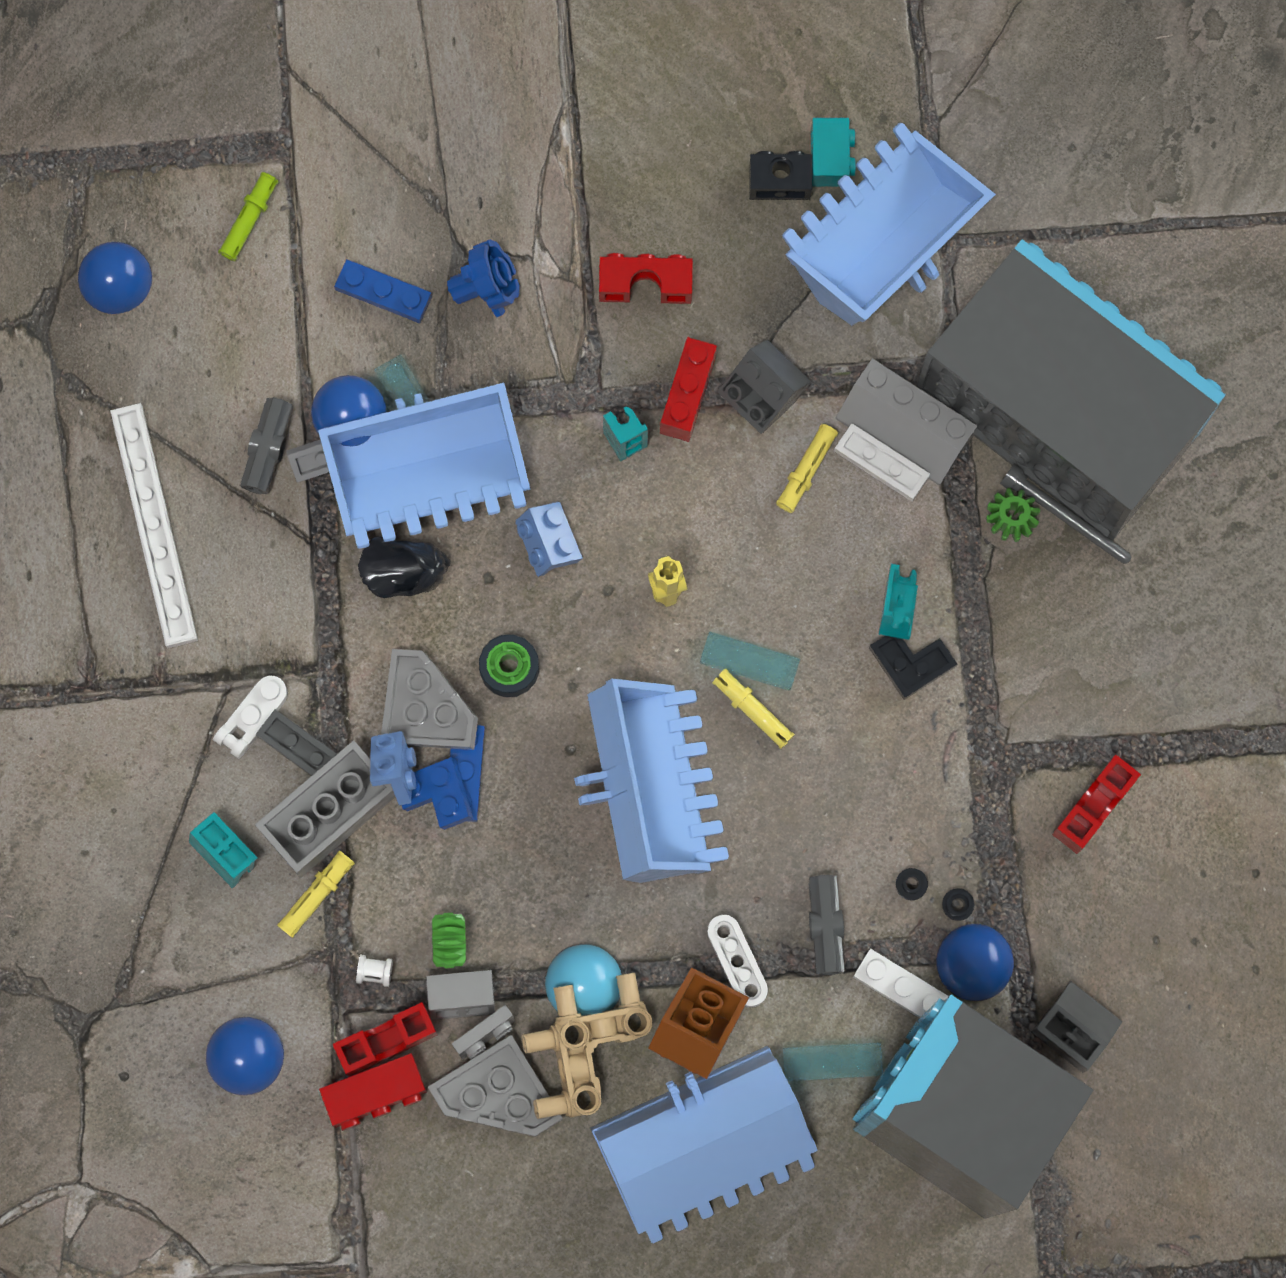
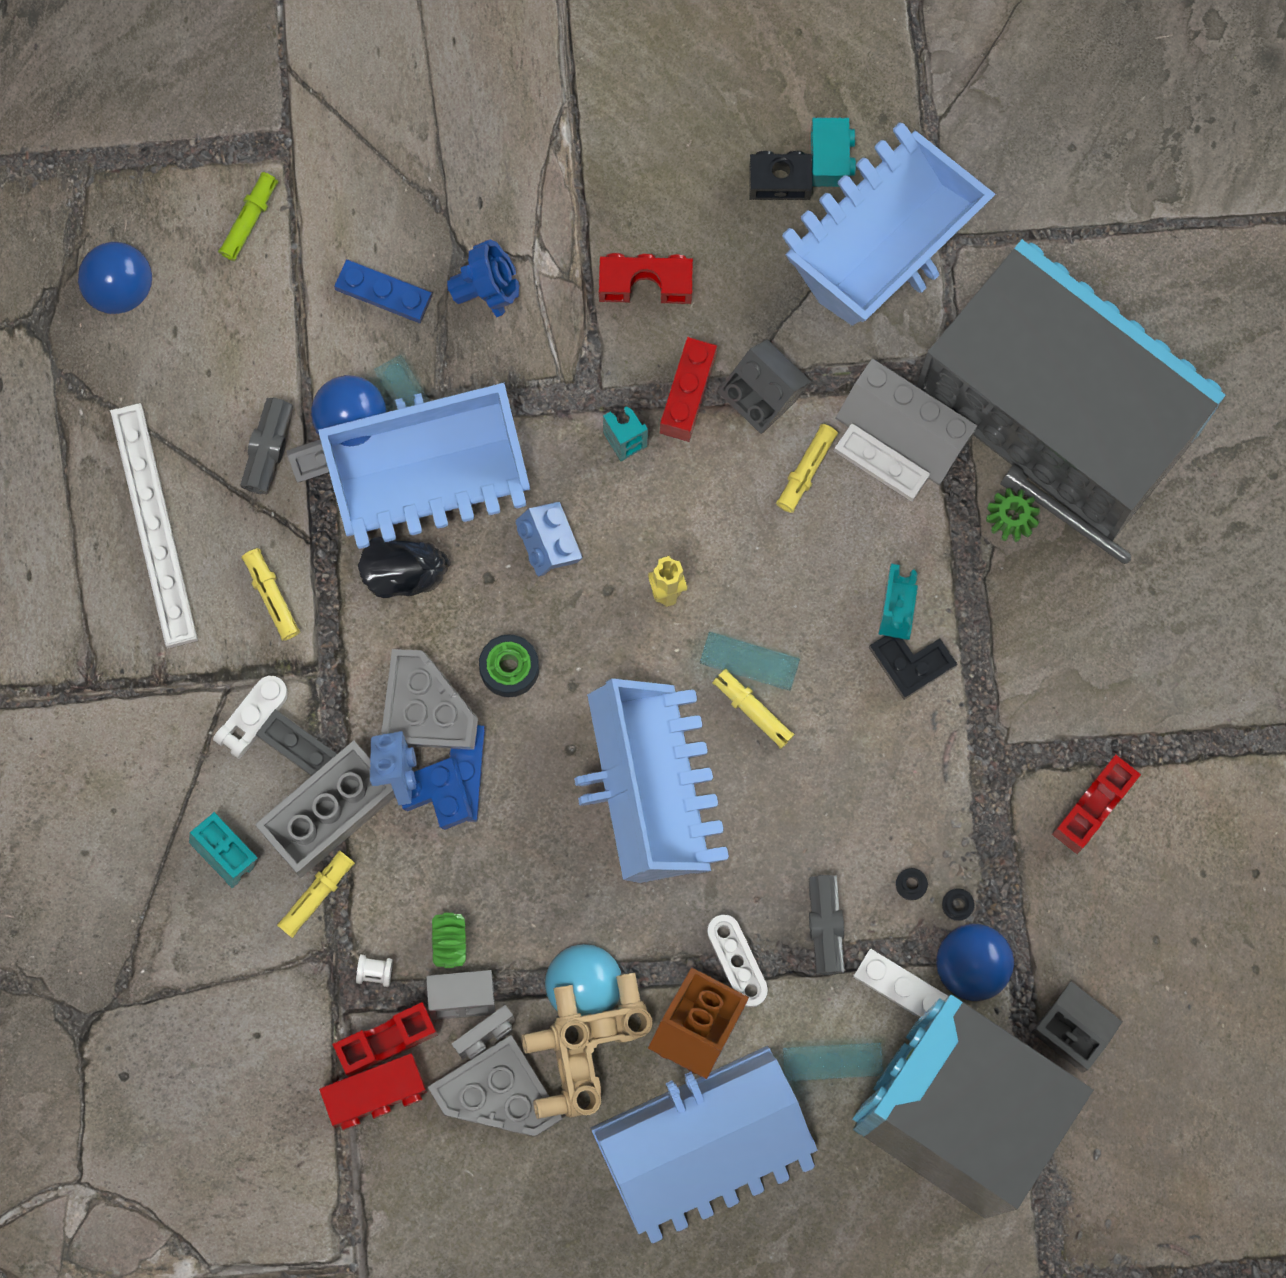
blue piece [206,1017,284,1095] -> none
none -> light yellow pin [241,548,300,641]

